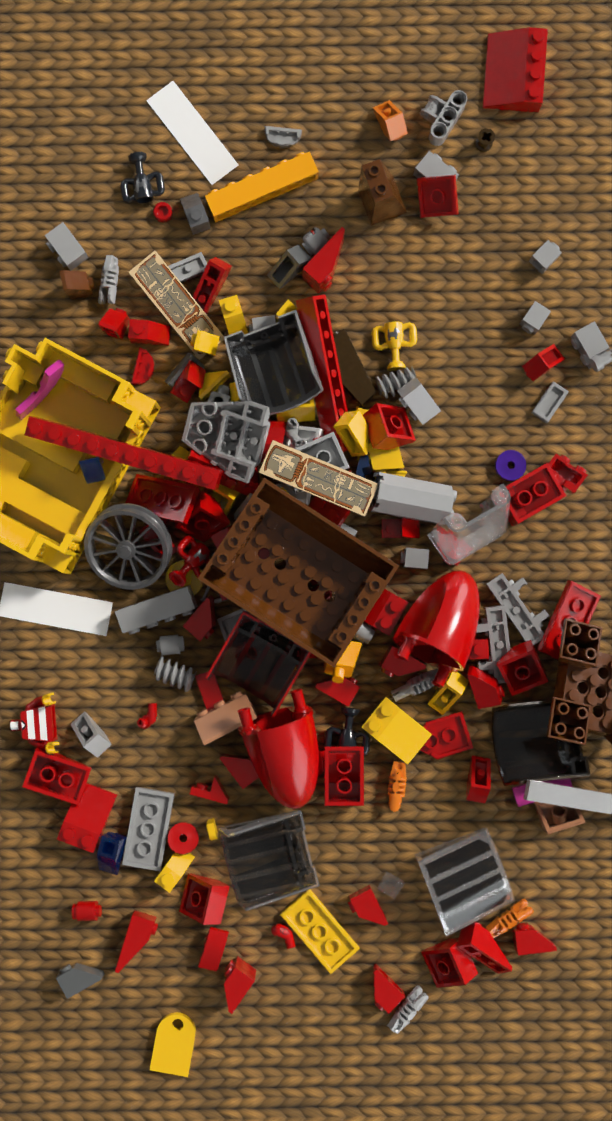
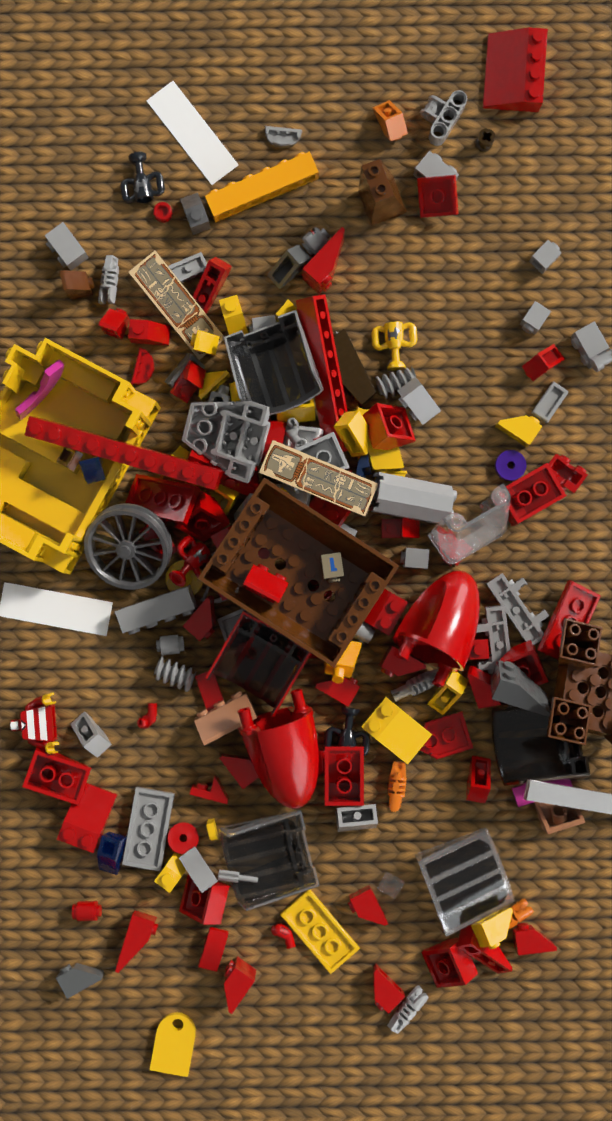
none -> reddish brown tile [57,447,84,471]
none -> light grey slope [179,846,218,893]
none -> light grey axle [218,869,258,883]
none -> red slope [242,564,289,605]
none -> dark tan brick [321,552,344,583]
none -> light grey brick [335,804,378,832]
none -> yellow slope [471,907,513,949]
none -> dark grey slope [490,660,550,717]
none -> yellow slope [495,415,542,448]

